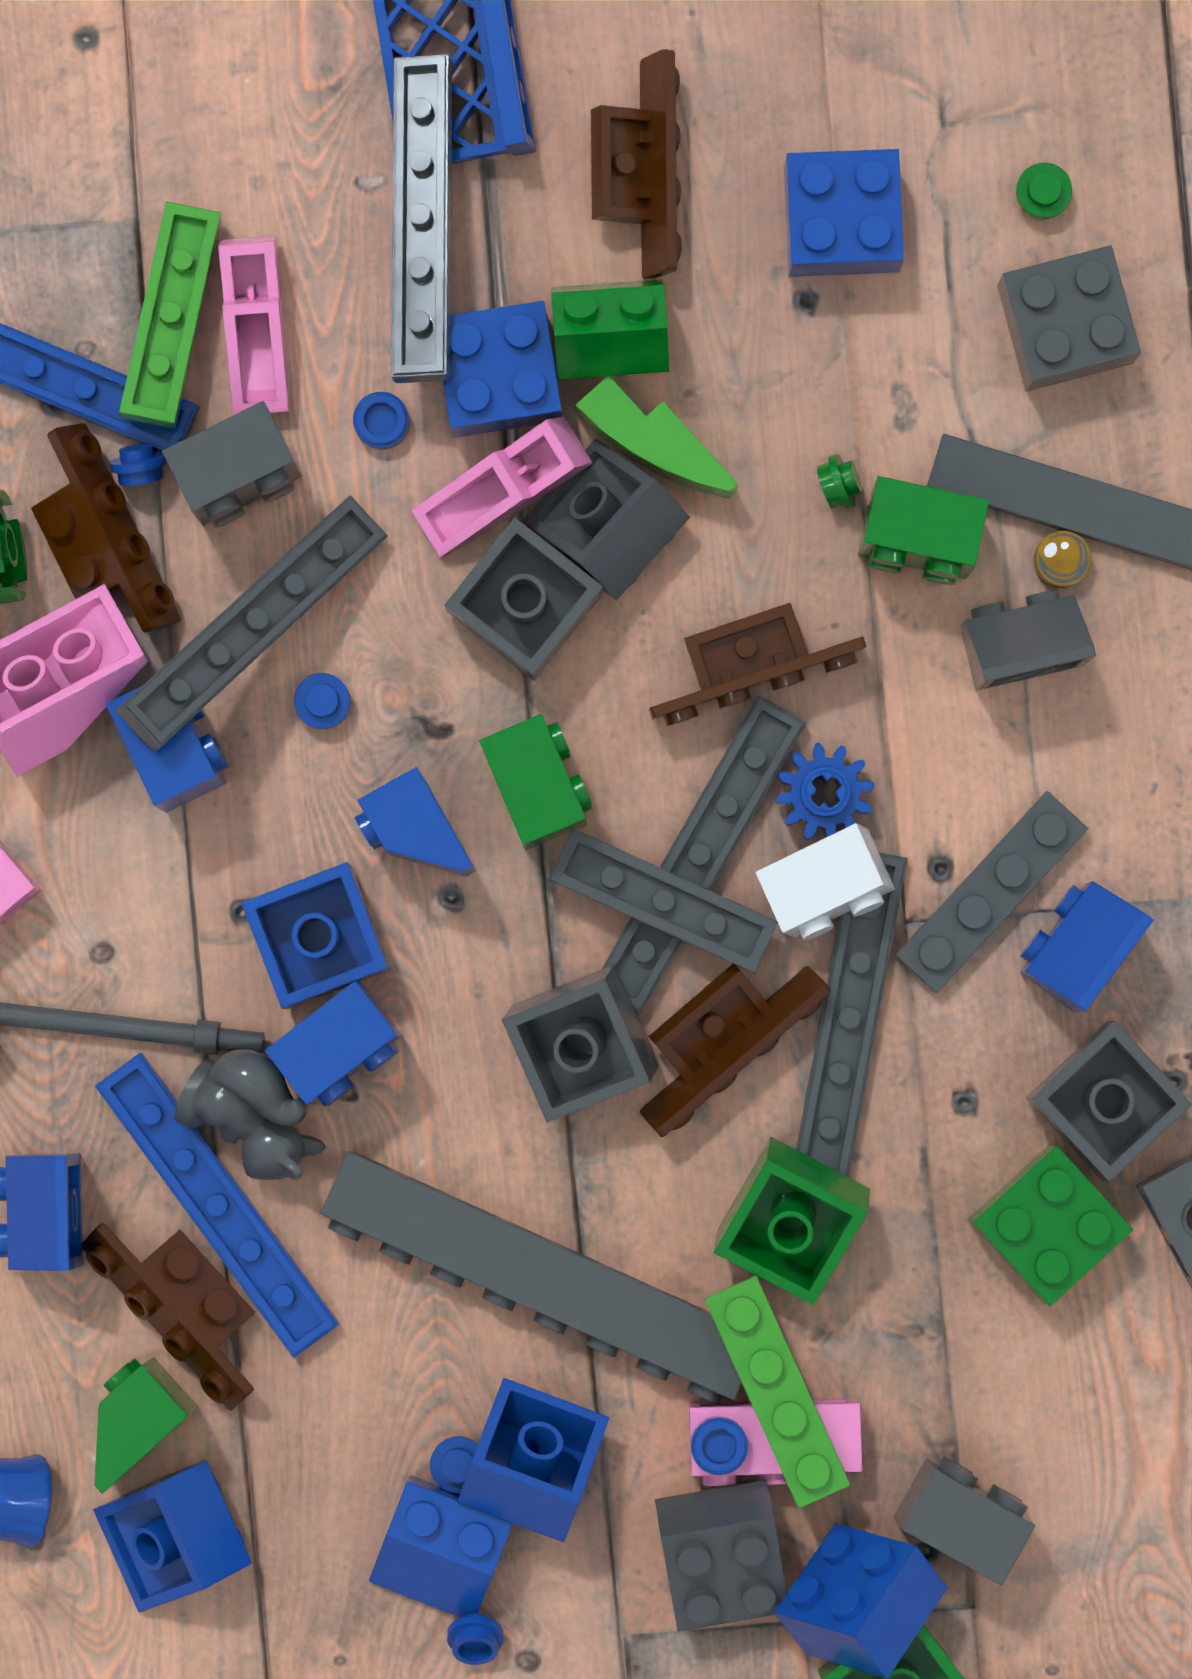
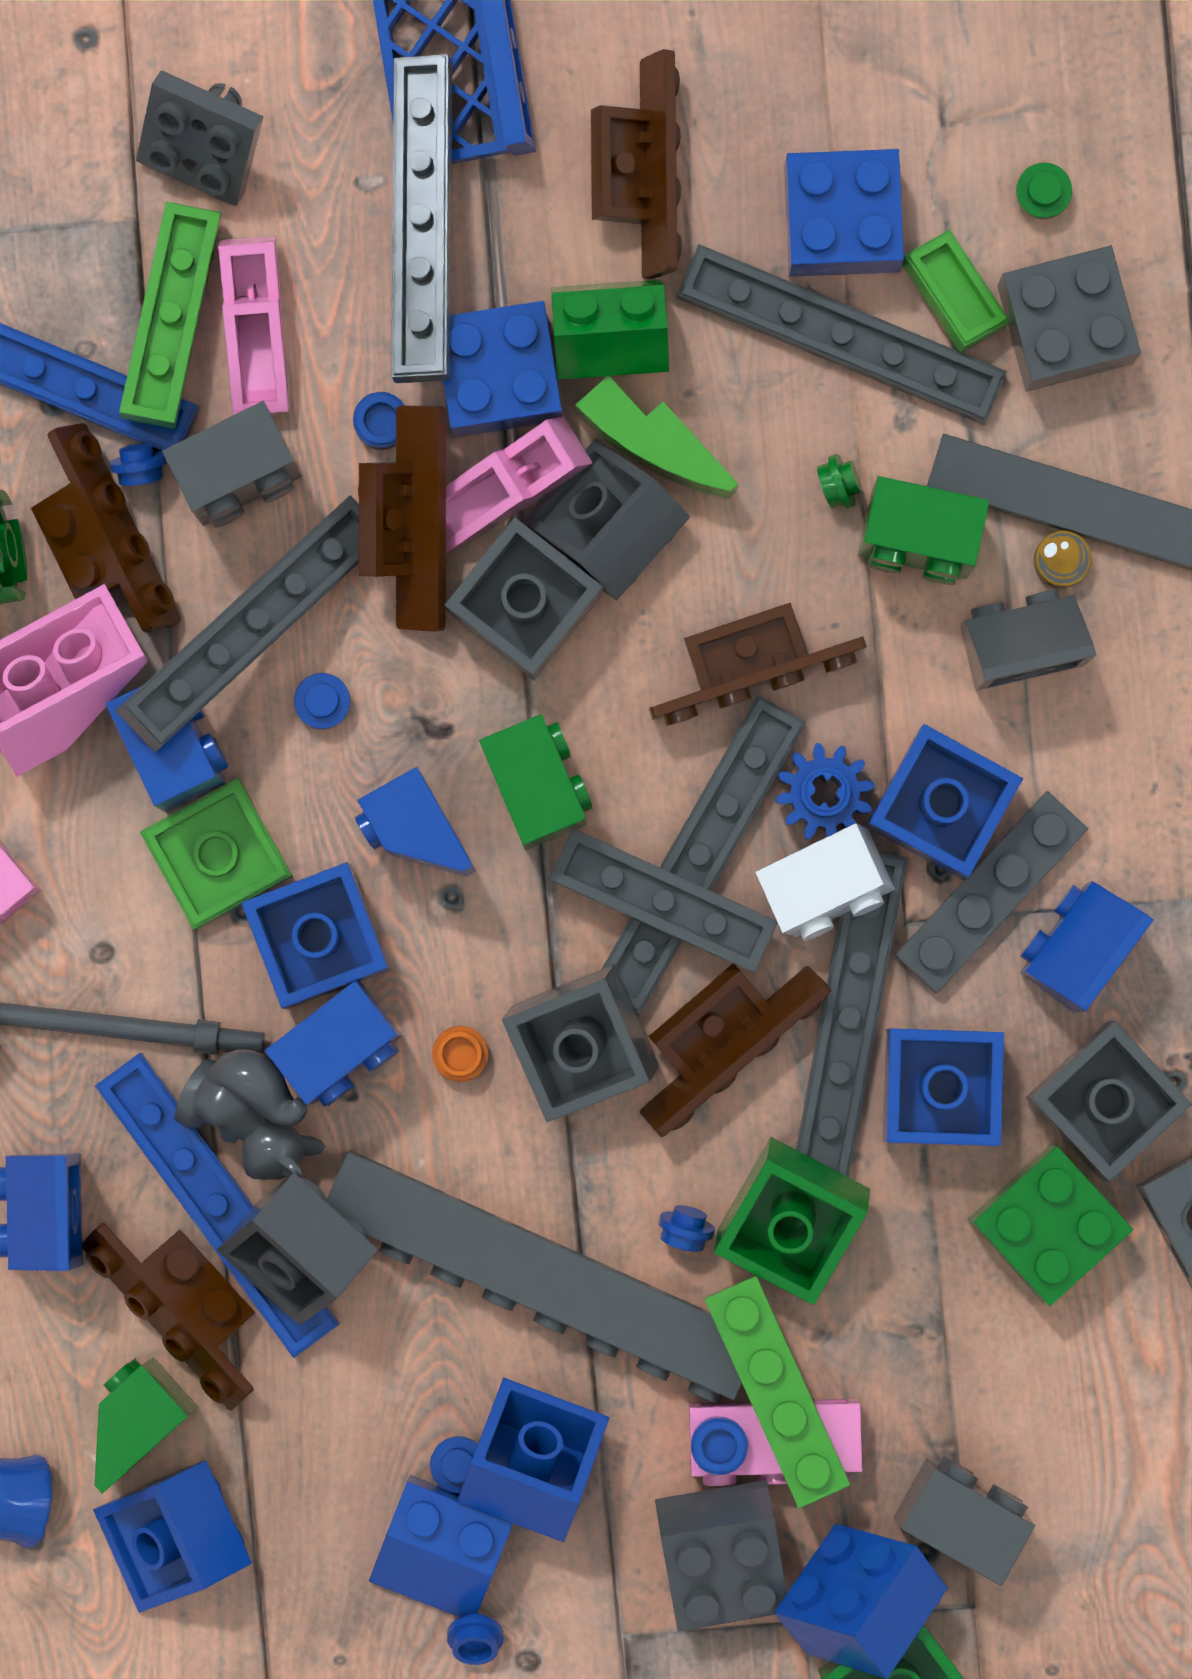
none -> dark grey plate [136,70,263,206]
none -> bright green tile [140,778,293,930]
none -> dark grey brick [216,1172,378,1326]
none -> reddish brown bracket [358,405,446,632]
none -> orange plate [432,1026,488,1082]
none -> blue plate [658,1205,715,1252]
none -> dark grey tile [677,244,1007,425]
none -> blue brick [866,724,1023,880]
none -> blue brick [883,1028,1004,1146]
none -> bright green tile [902,230,1010,353]

